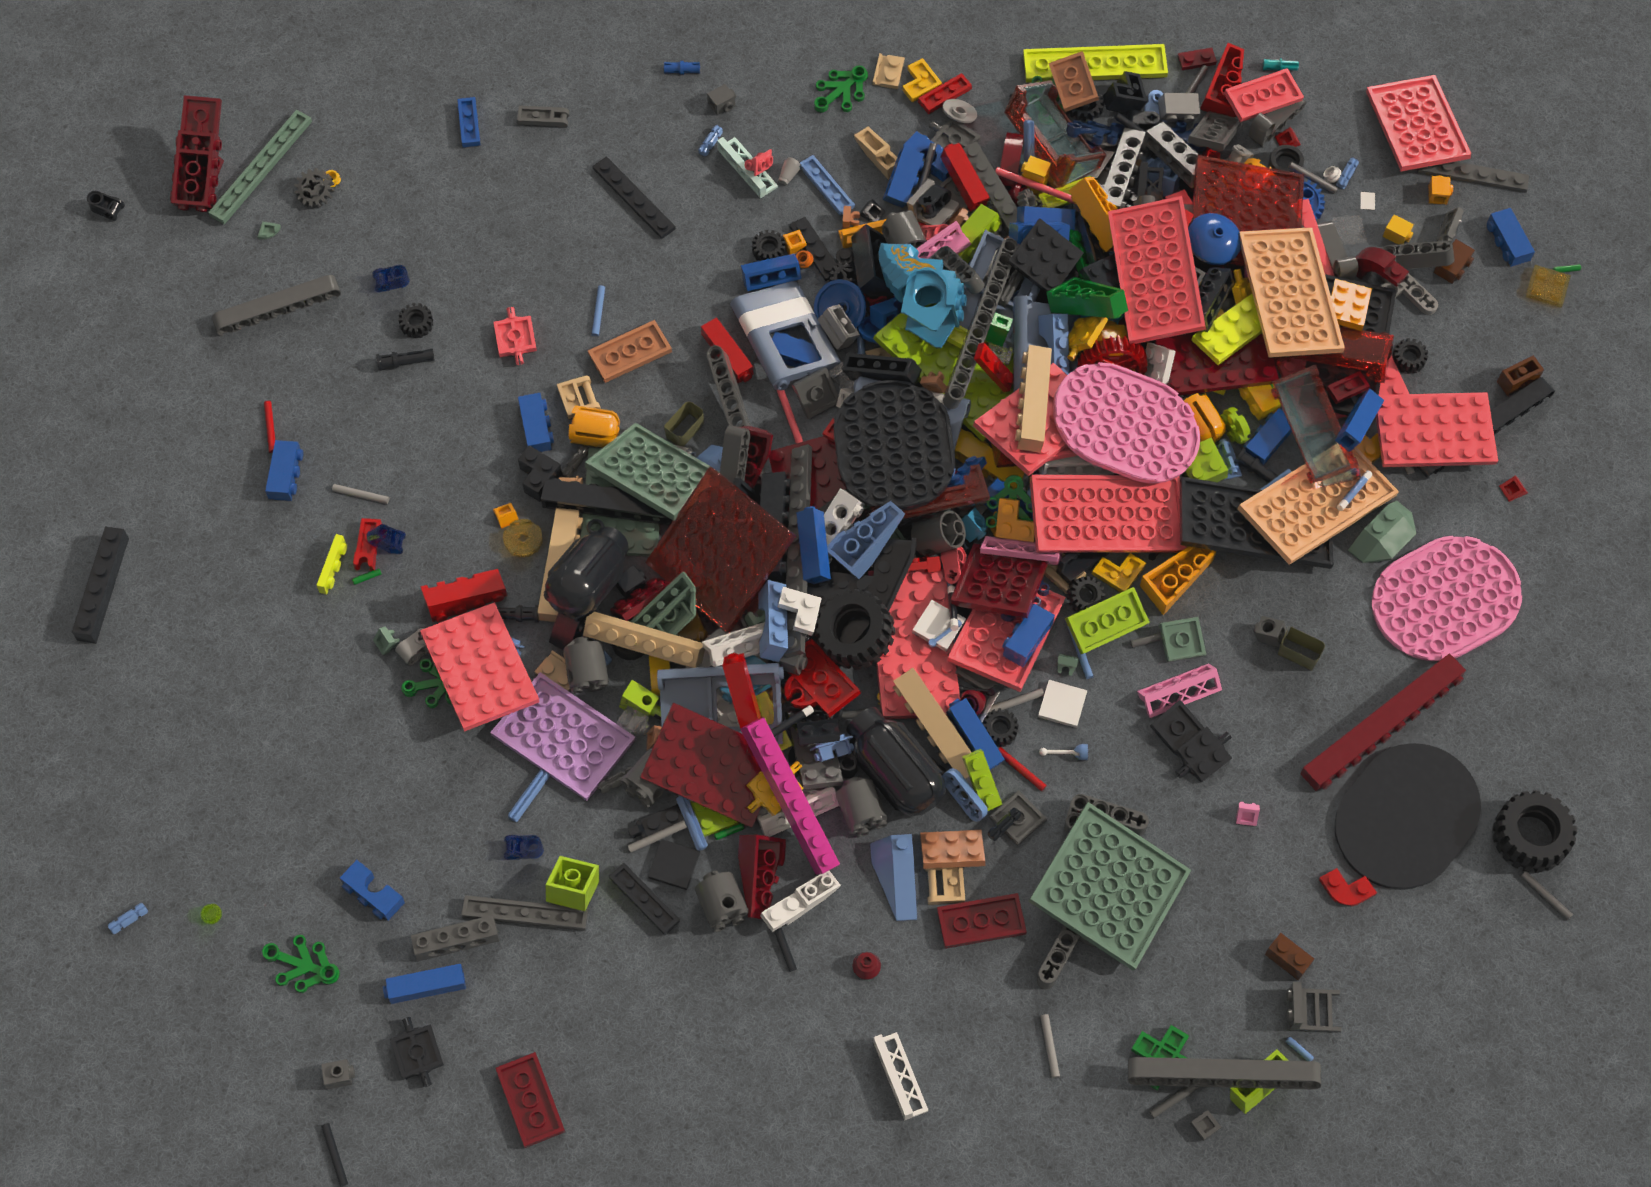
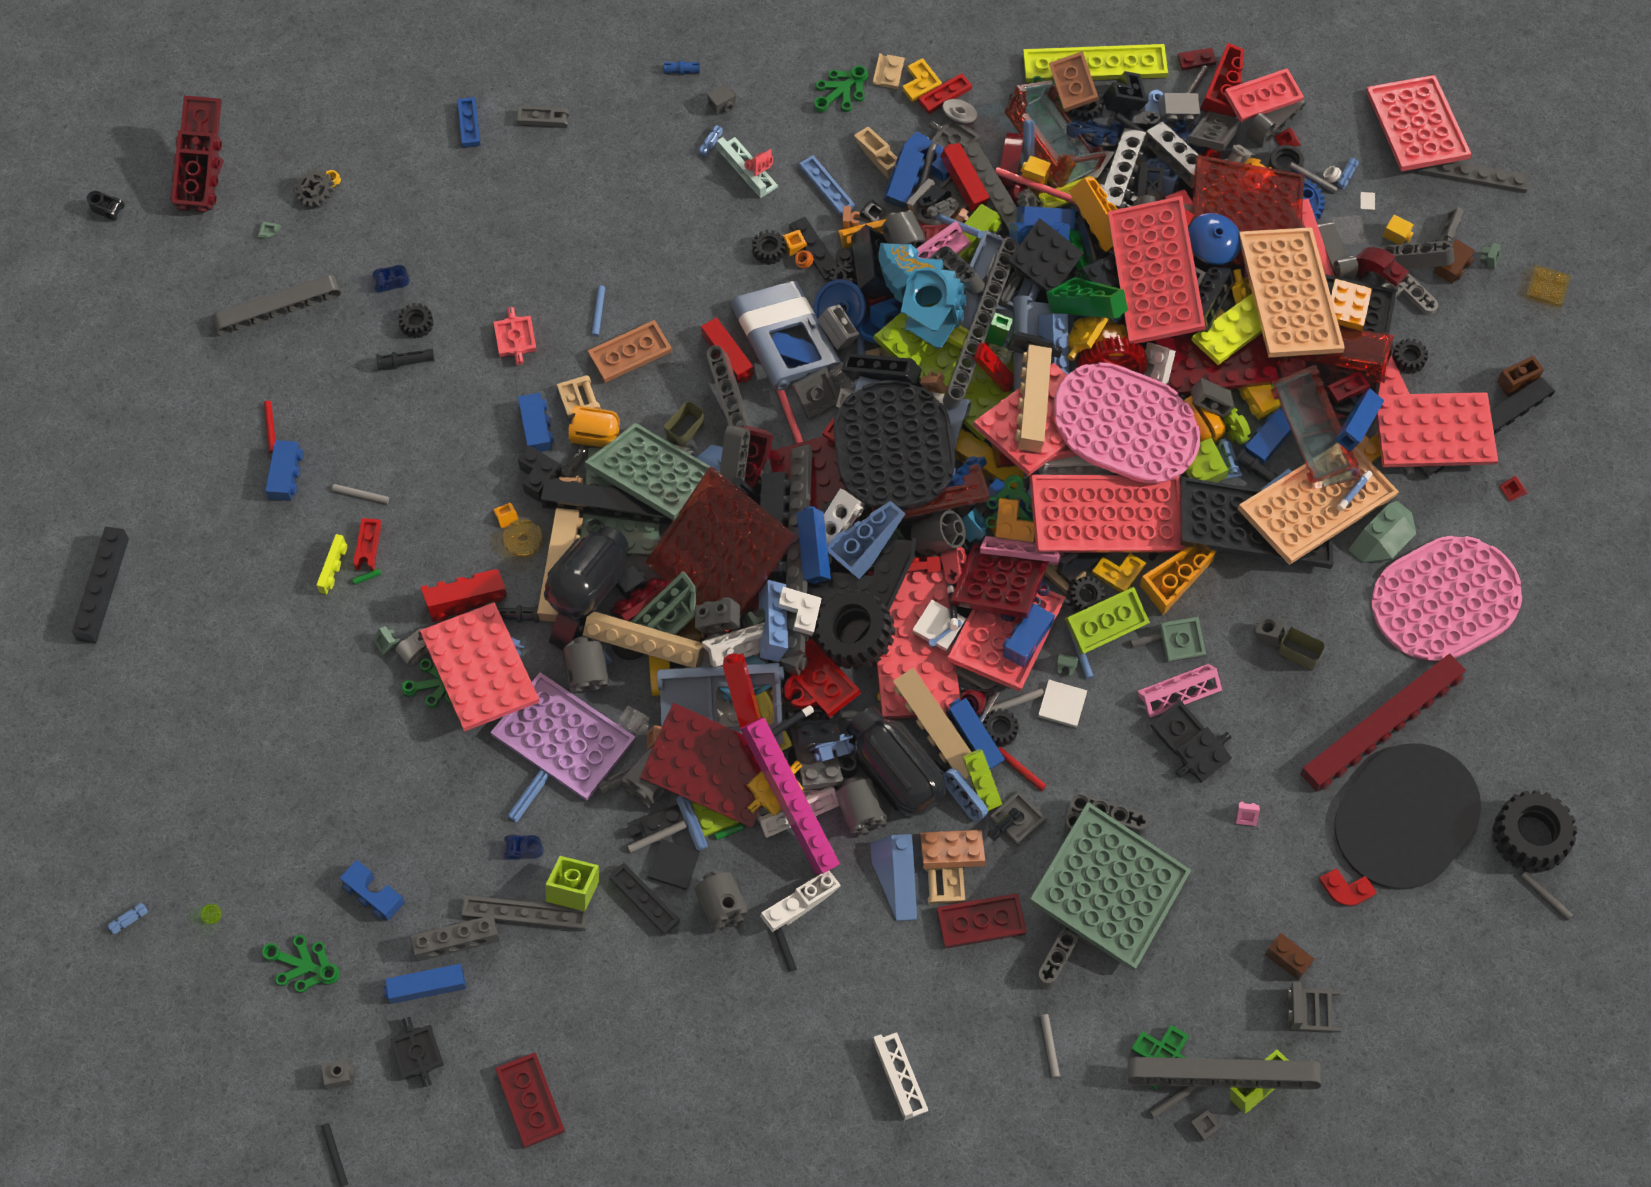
sand green plate [208,110,312,225] -> none
clear blue piece [367,524,406,554] -> none
tan plate [534,650,571,691] -> none
black plate [593,156,676,239] -> none
lime torso [619,680,661,721] -> none
dark red wedge [738,834,786,919] -> none
blue brick [741,254,801,291] -> none
light grey cone [778,157,800,186] -> none
dark red cone [852,952,881,980] -> none
hinge [1039,744,1088,760] -> none
teal axle [1263,58,1299,71] -> none
medium blue piece [1286,1037,1314,1061] -> none
light orange brick [1428,175,1453,205] -> none
blue brick [1487,208,1535,267] -> none
green piece [1553,264,1581,273] -> none
none -> dark grey brick [695,598,740,635]
none -> dark grey axle [926,197,956,218]
none -> medium blue bar [932,214,983,238]
none -> black hinge [1007,330,1062,358]
none -> dark grey brick [1190,378,1234,418]
none -> sand green tile [1480,243,1501,270]

